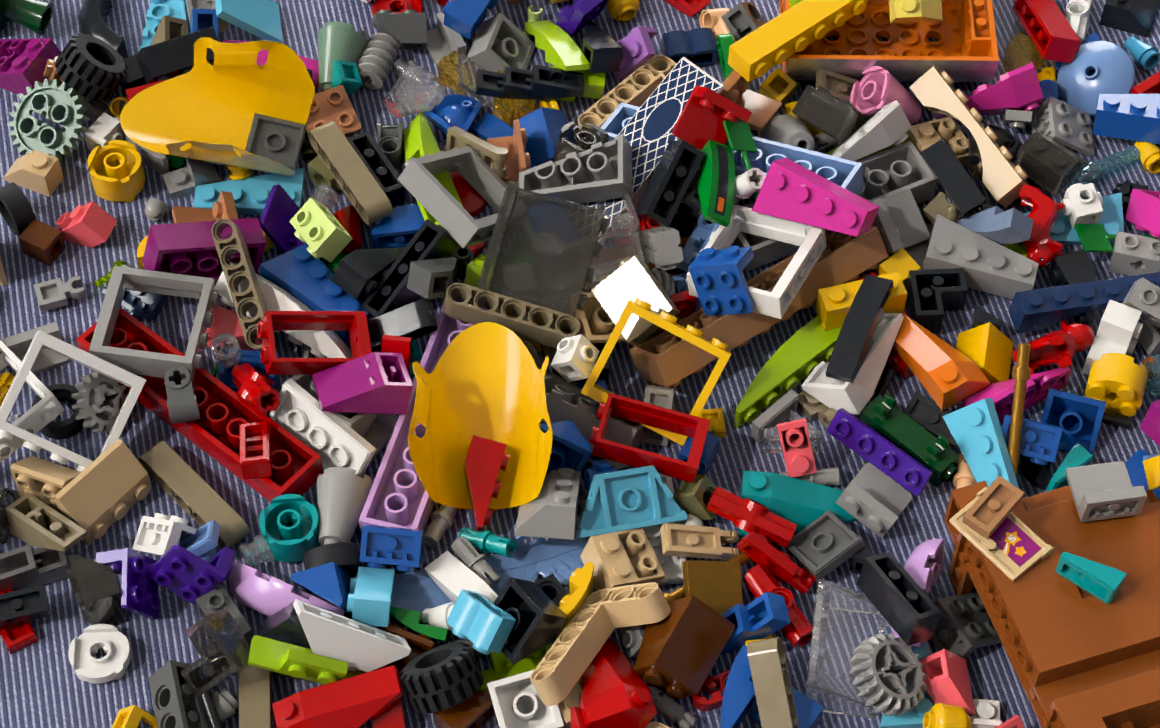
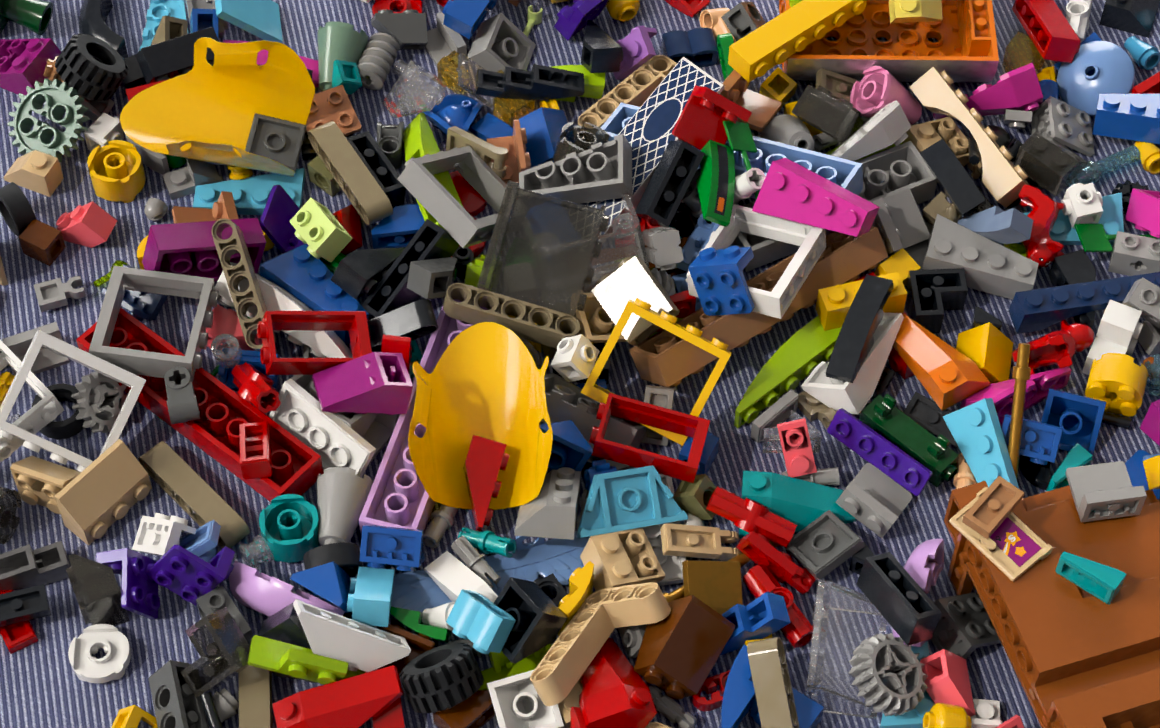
dark tan slope [5,492,88,552] -> none
yellow hinge [110,96,129,118] -> none
clear wheel [306,184,340,212] -> none
lime slope [525,20,590,71] -> none
yellow tile [699,408,726,437] -> none

